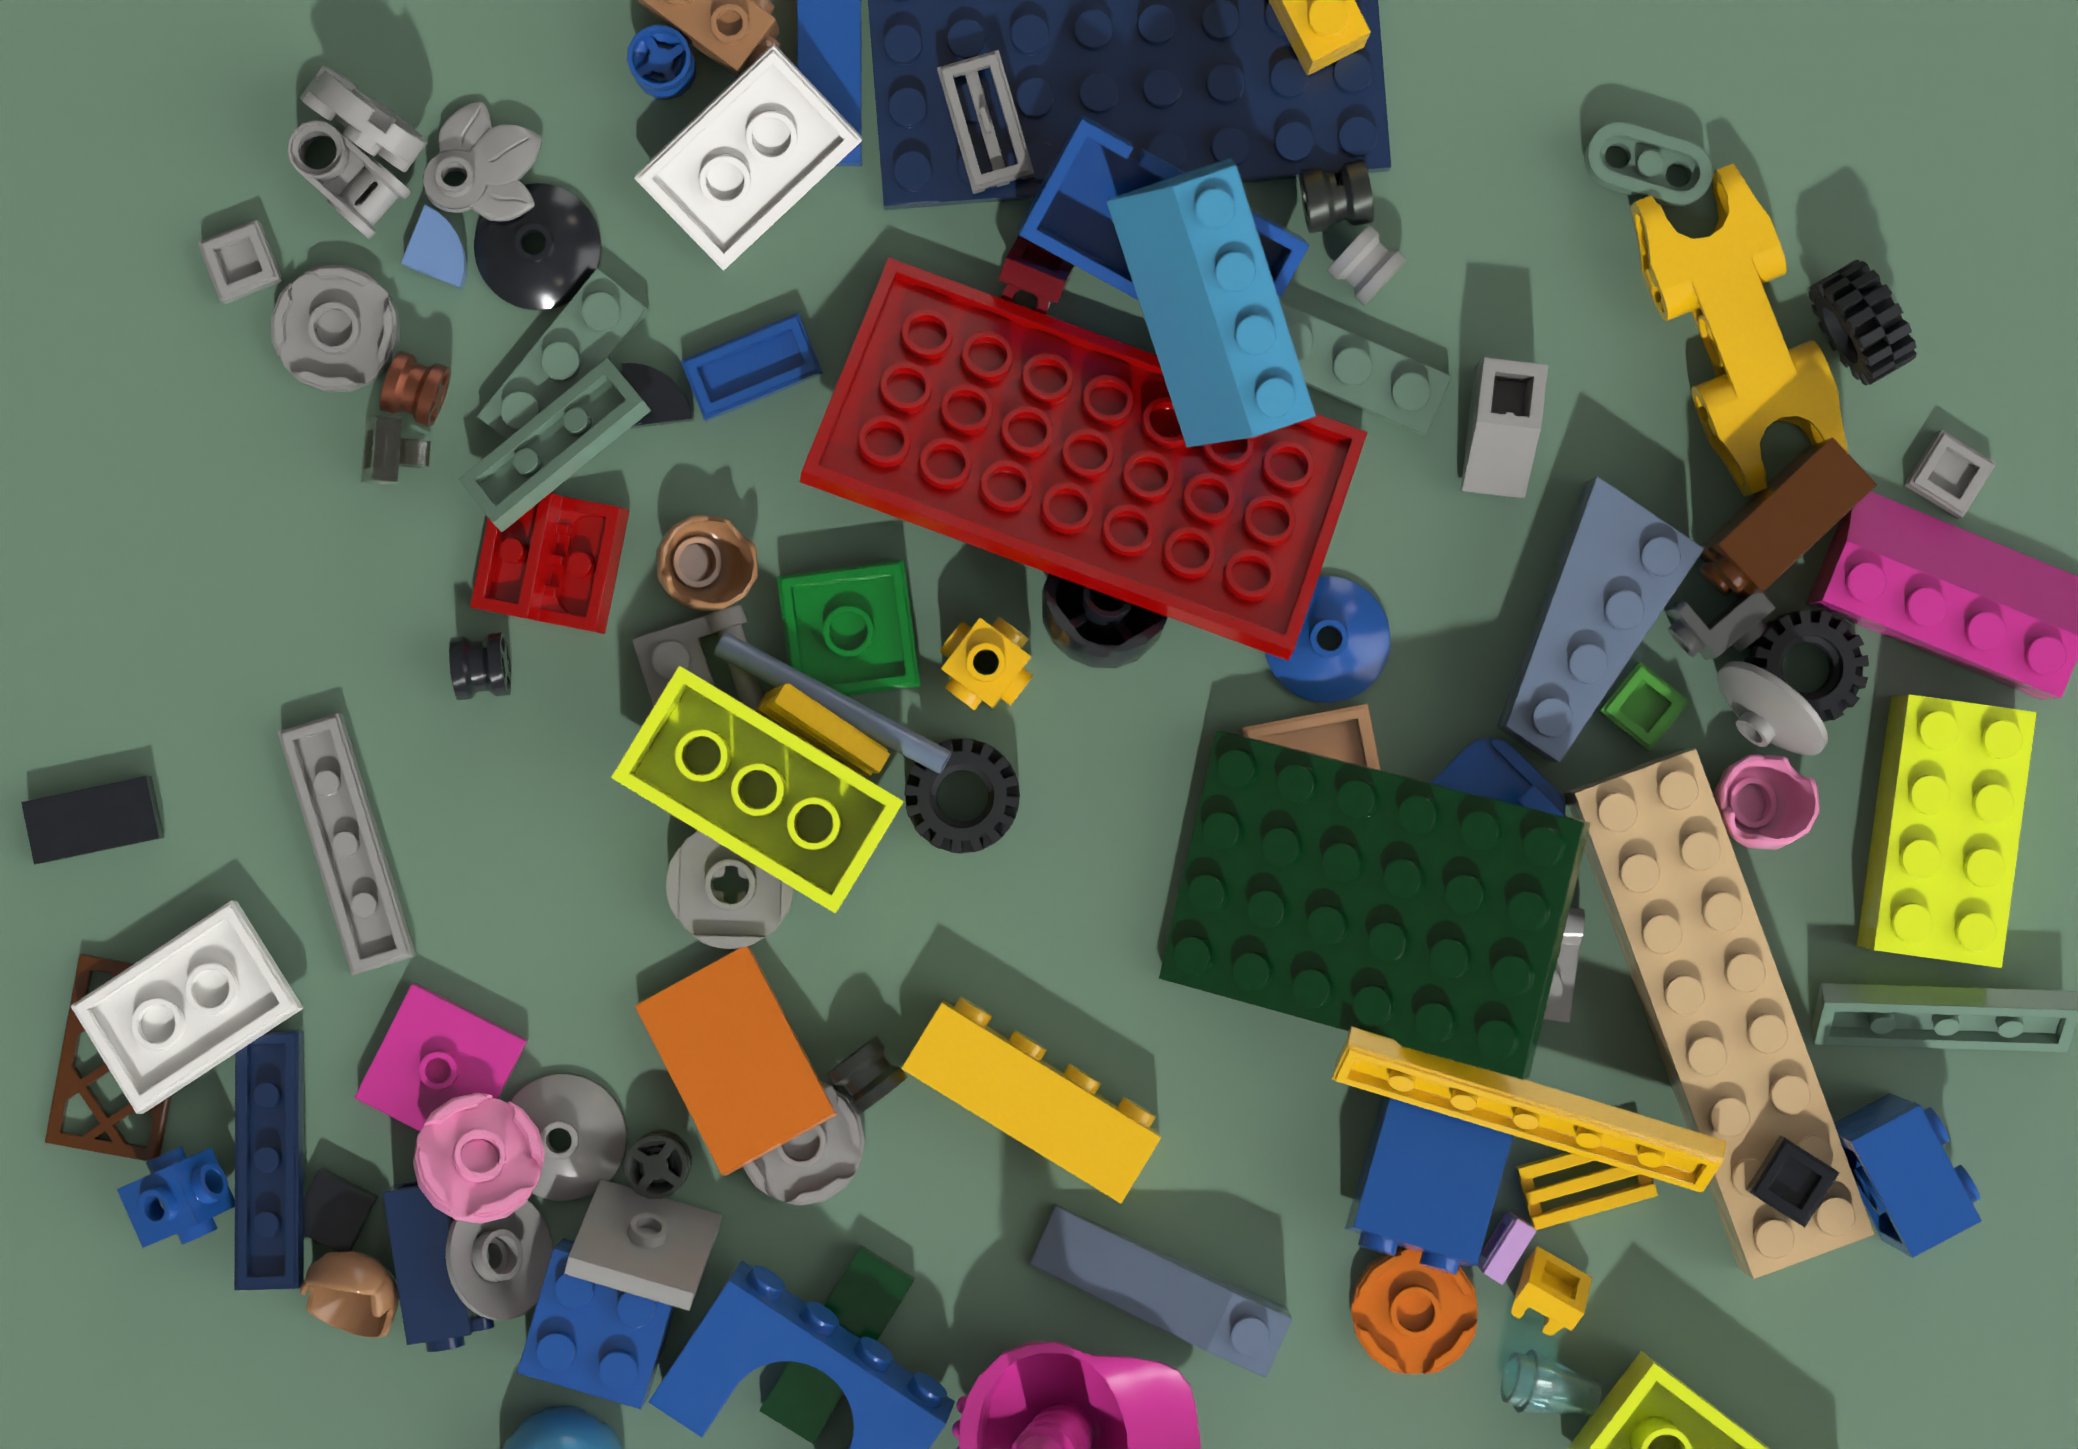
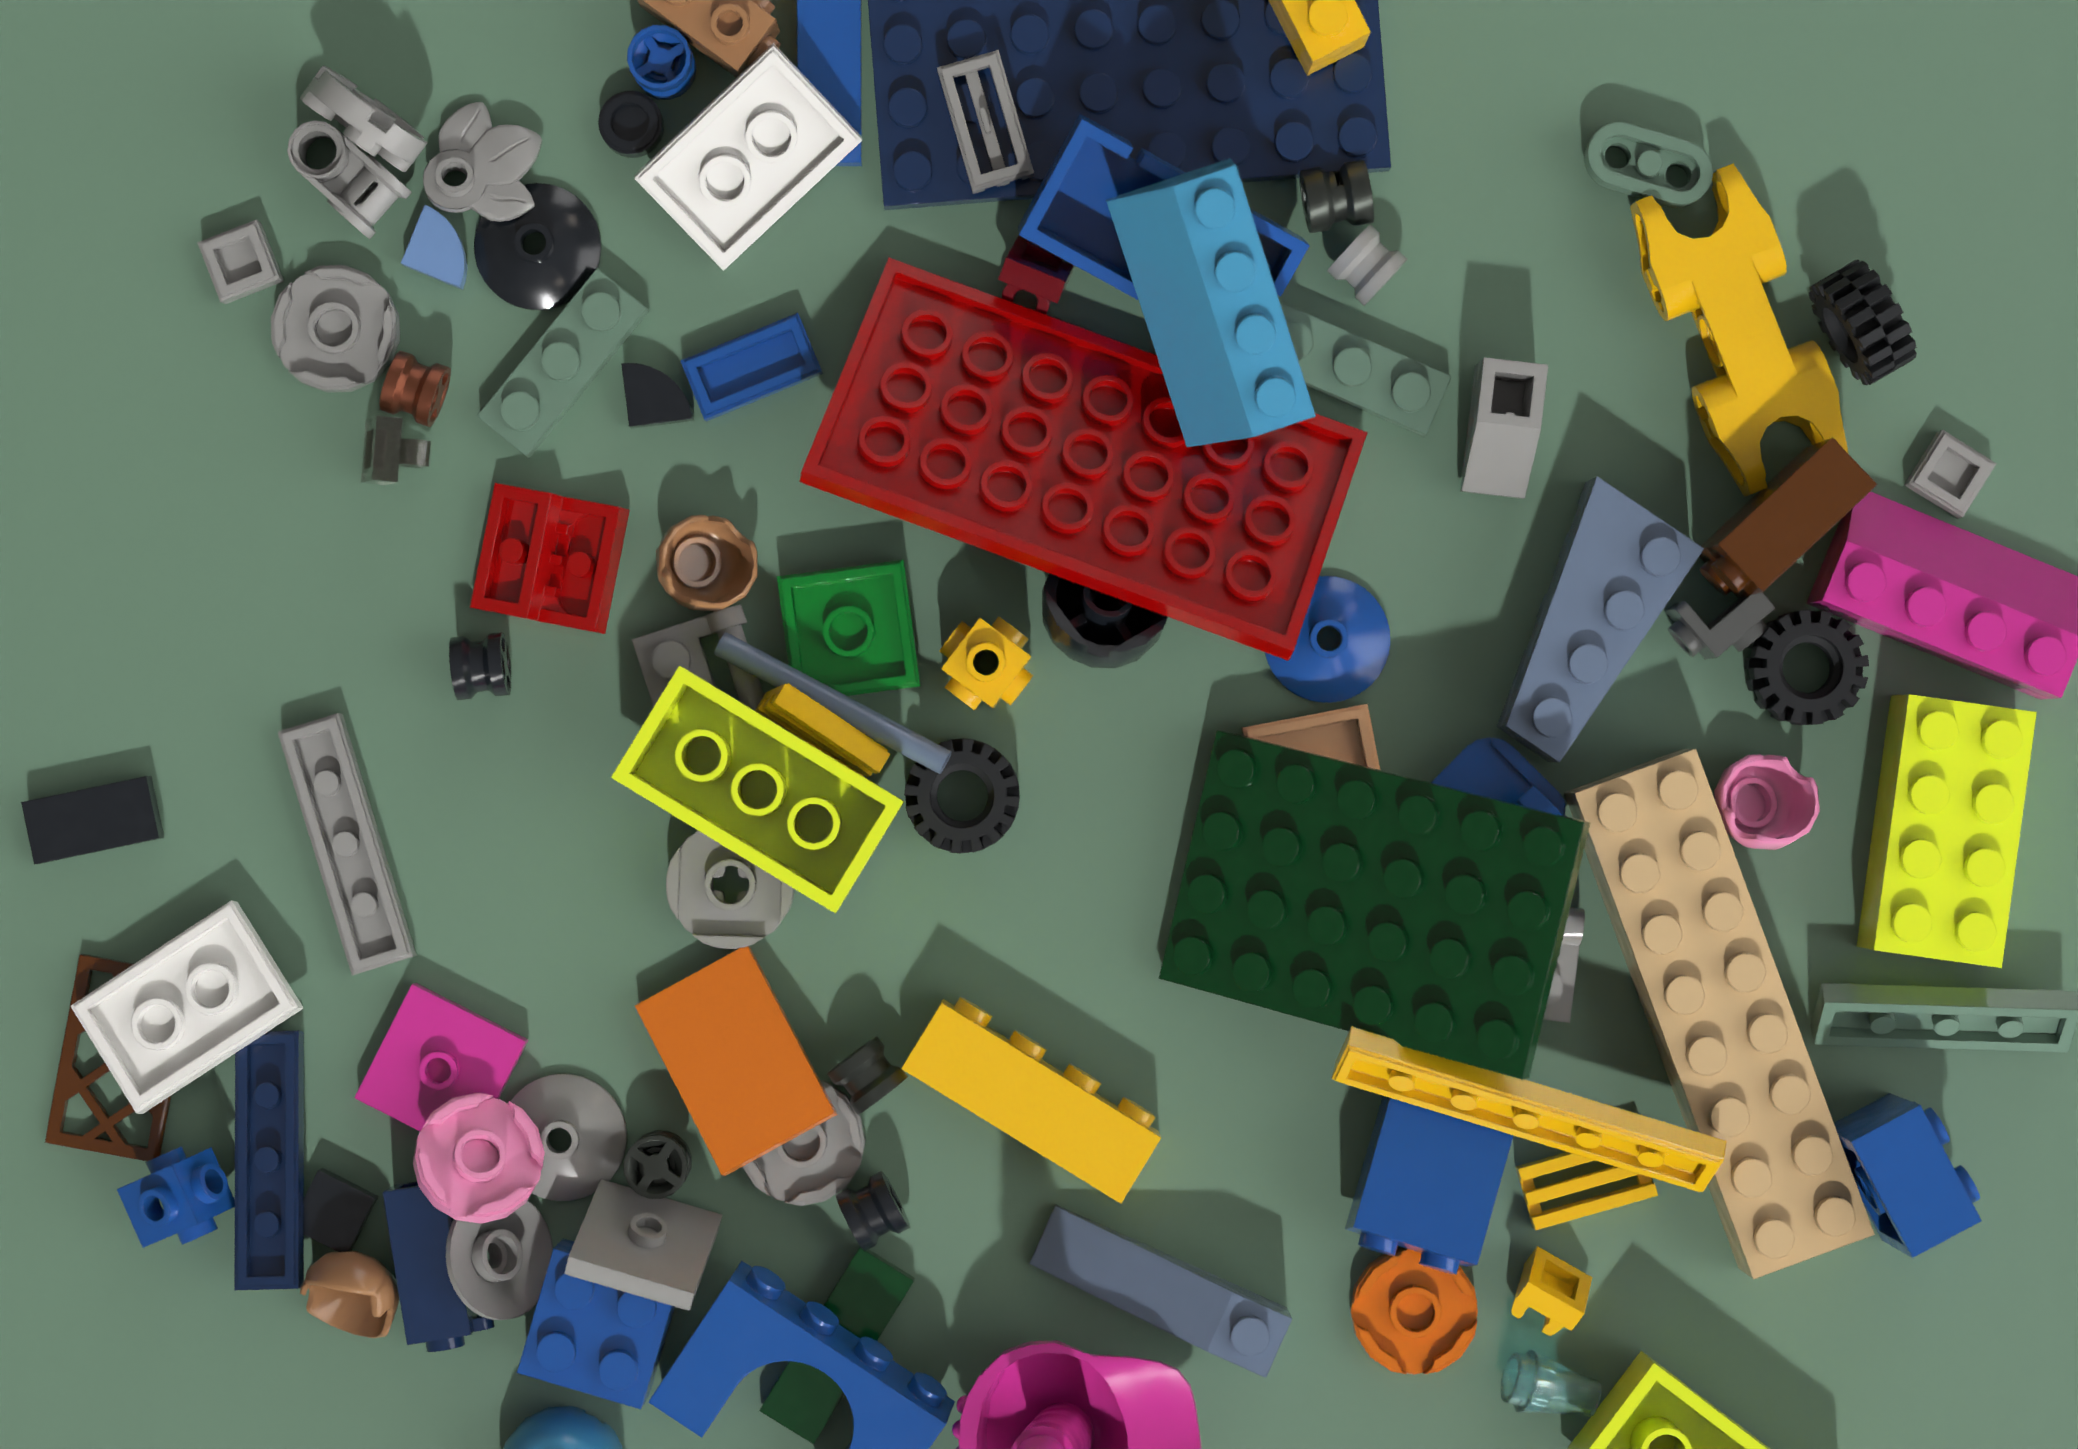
sand green plate [458,357,651,532] -> none
lavender tile [1477,1211,1537,1285] -> none
bright green tile [1597,662,1690,751] -> none
light grey dish [1717,661,1828,756] -> none
black tile [1746,1135,1840,1228] -> none
none -> black tile [598,91,664,158]
none -> black wheel [836,1171,910,1251]

